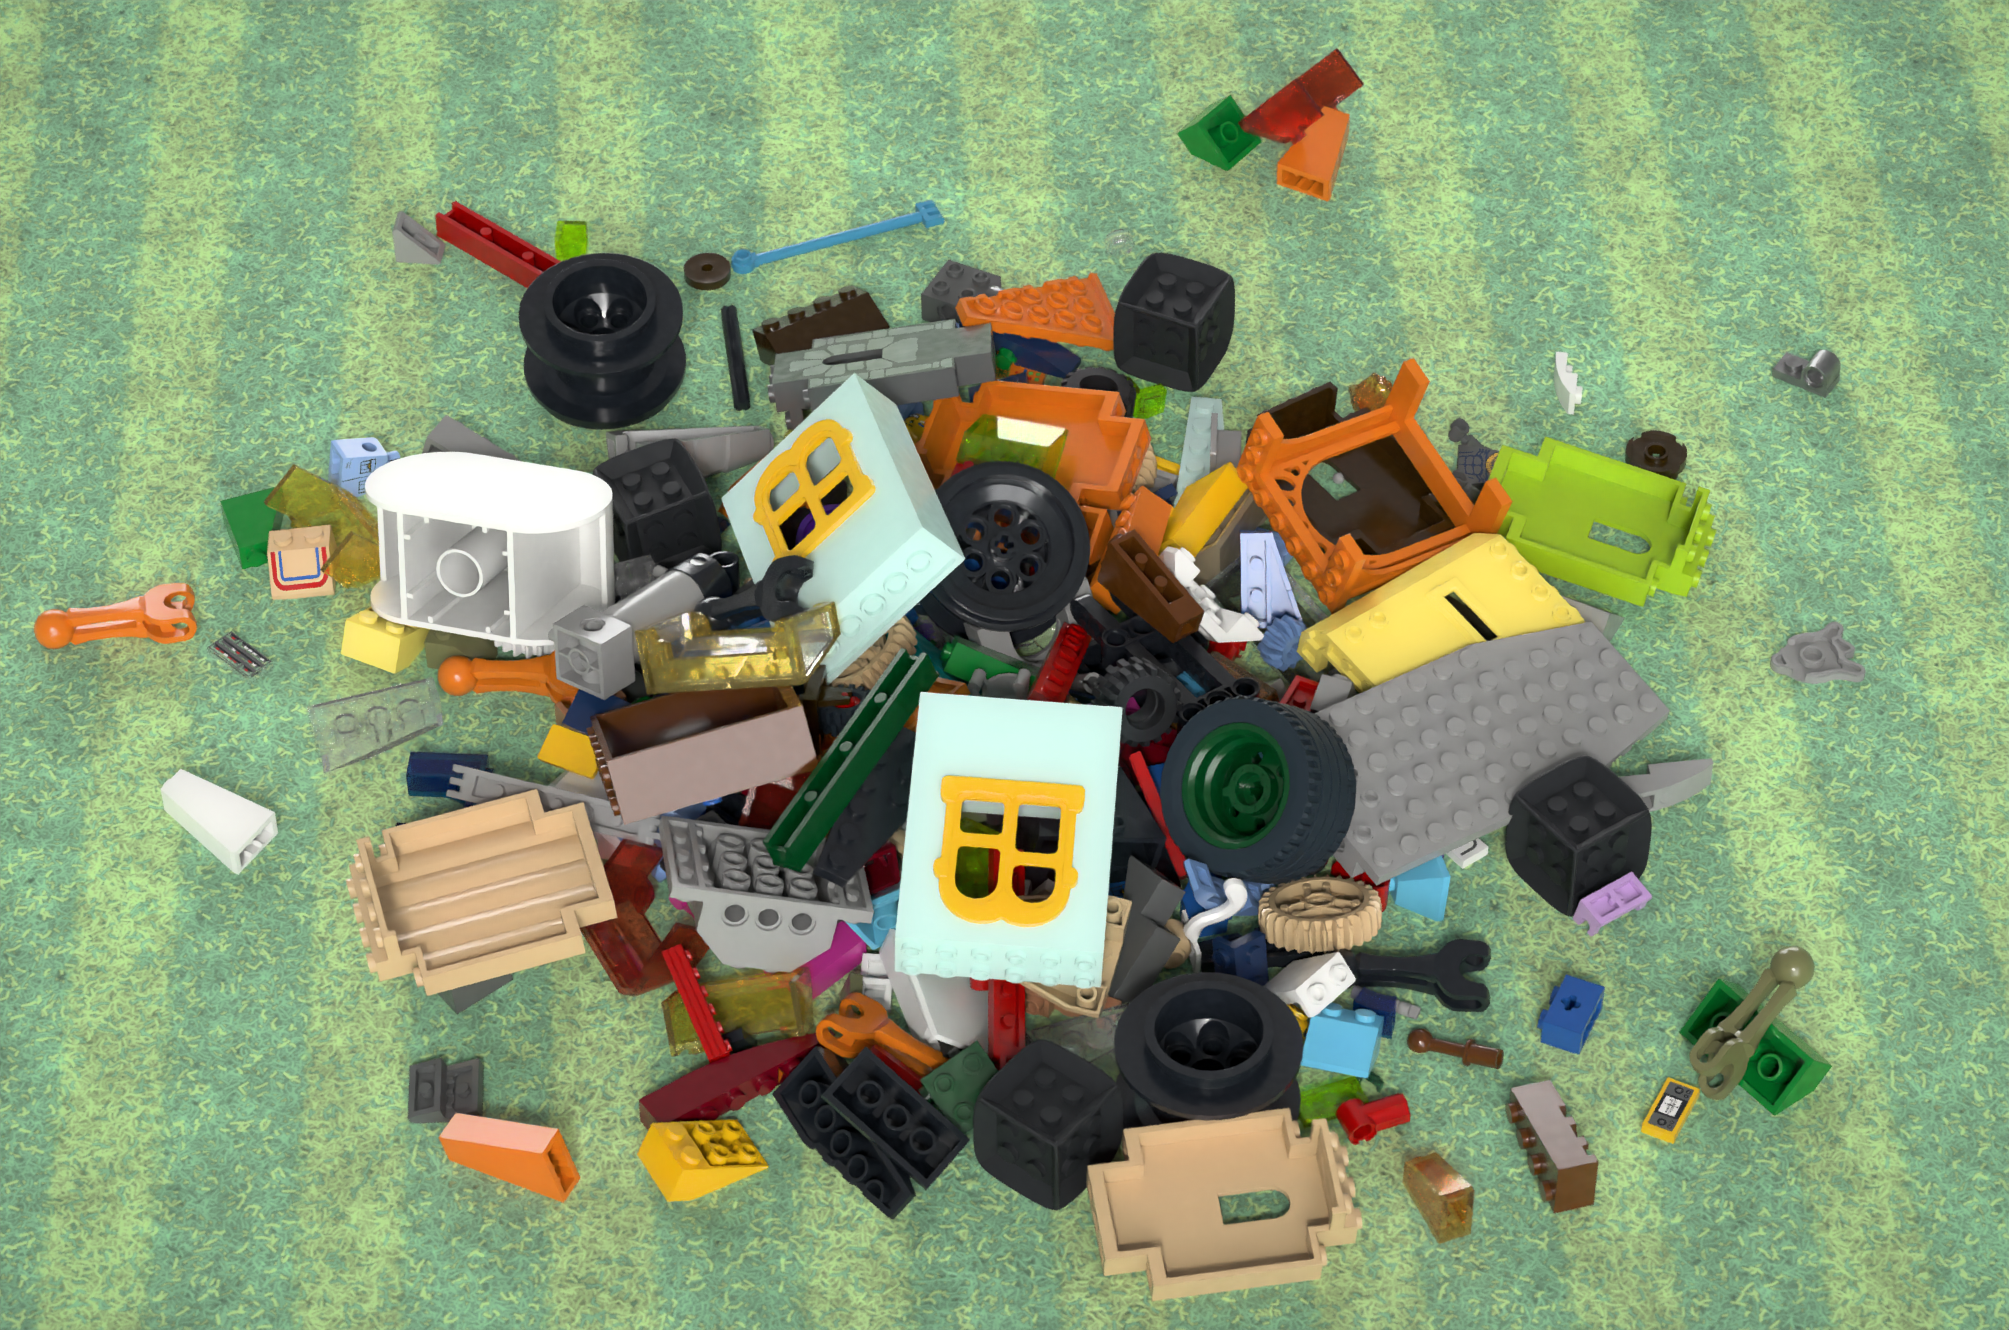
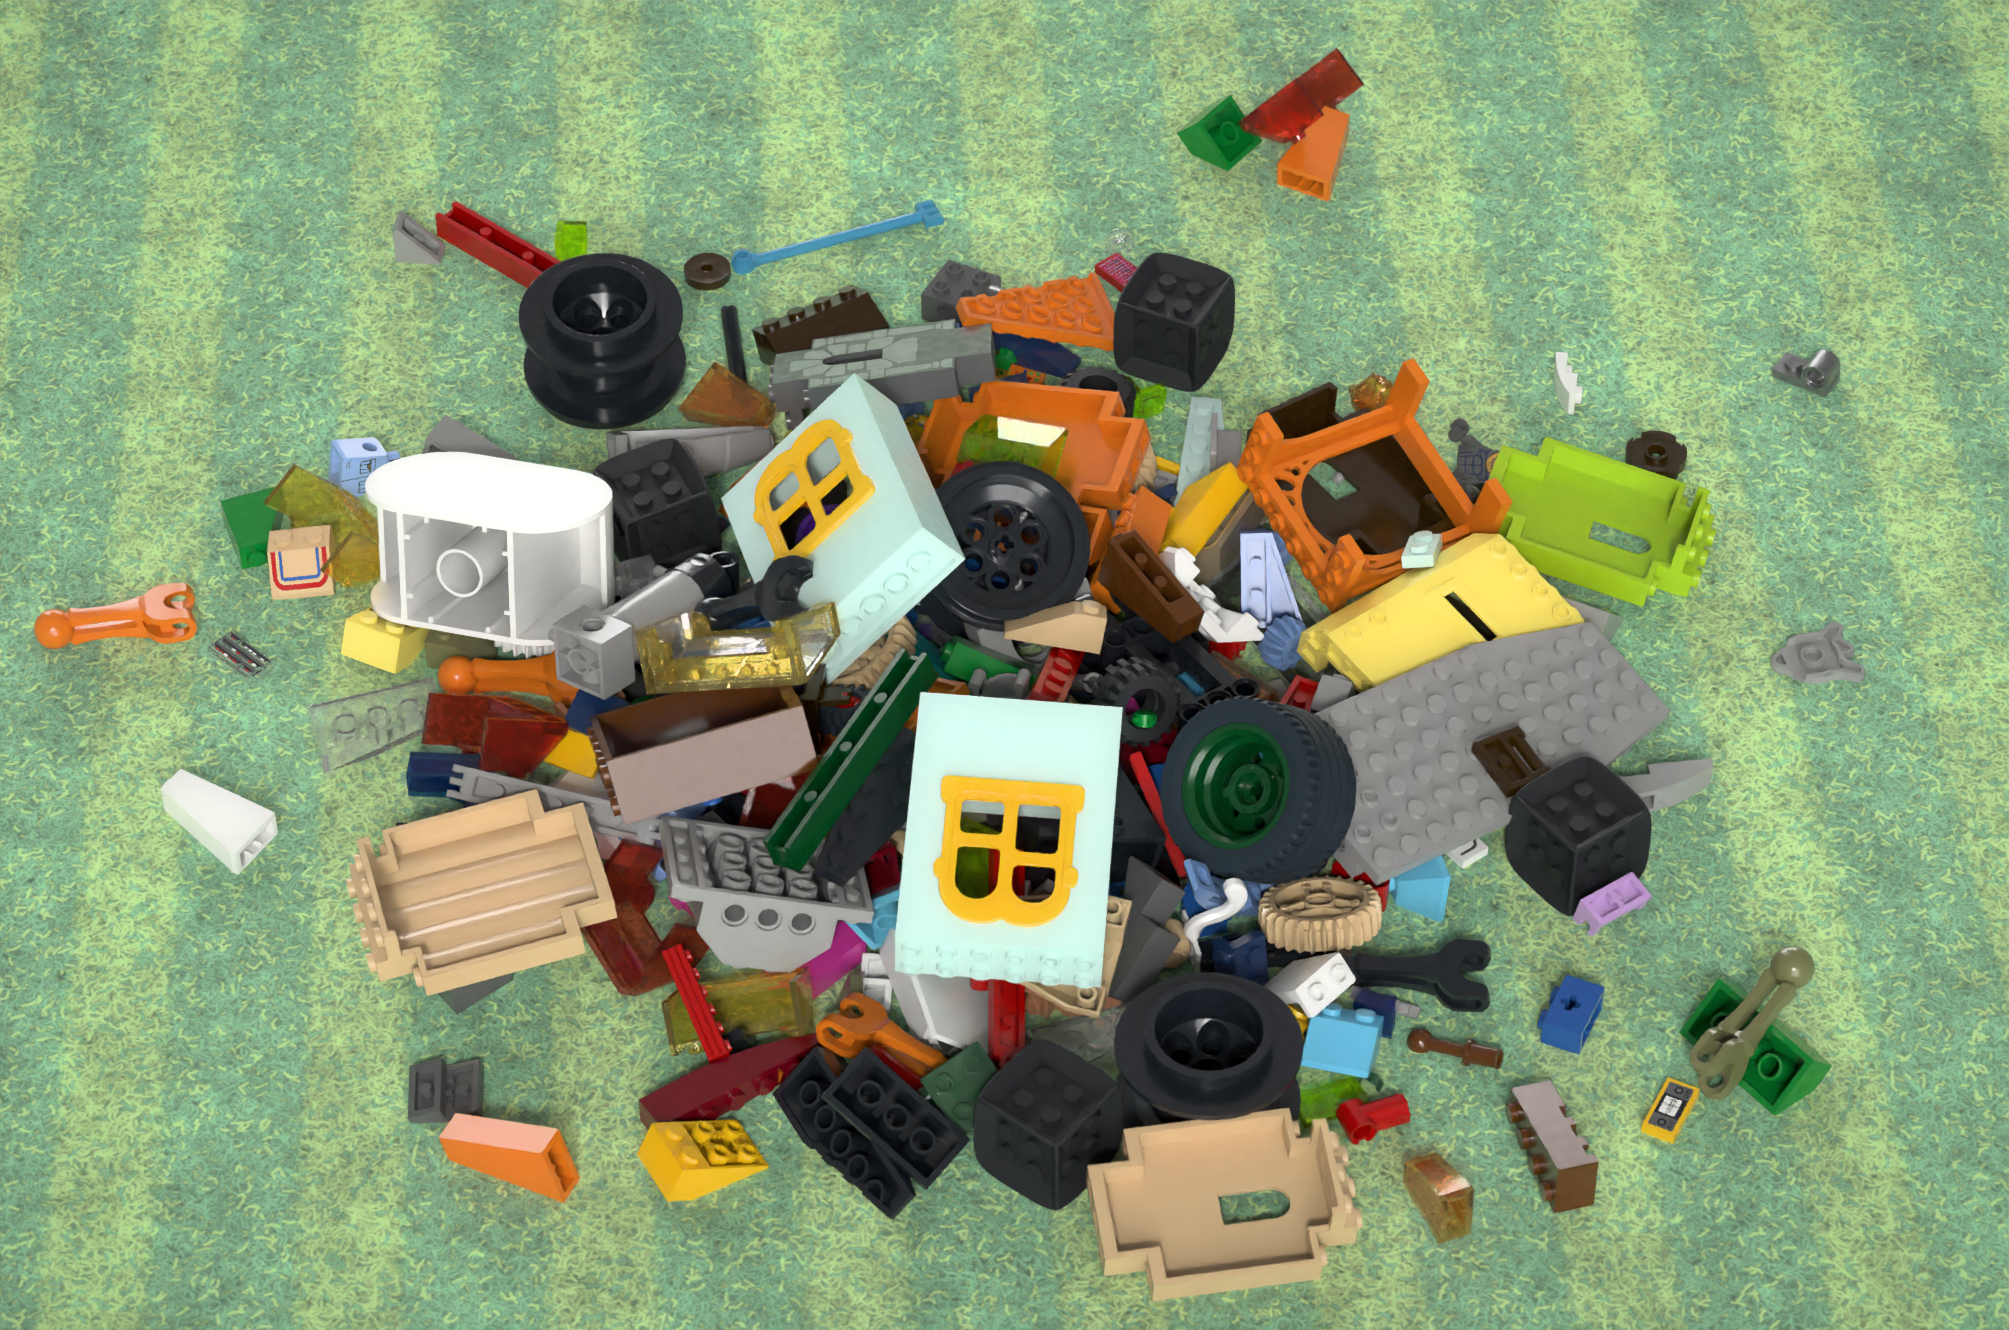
none -> clear red windscreen [421,692,569,778]
none -> clear orange slope [678,362,777,428]
none -> tan slope [1003,600,1107,654]
none -> red tile [1095,253,1137,292]
none -> green piece [1132,710,1157,728]
none -> light aqua plate [1401,531,1443,569]
none -> dark brown plate [1471,726,1552,798]

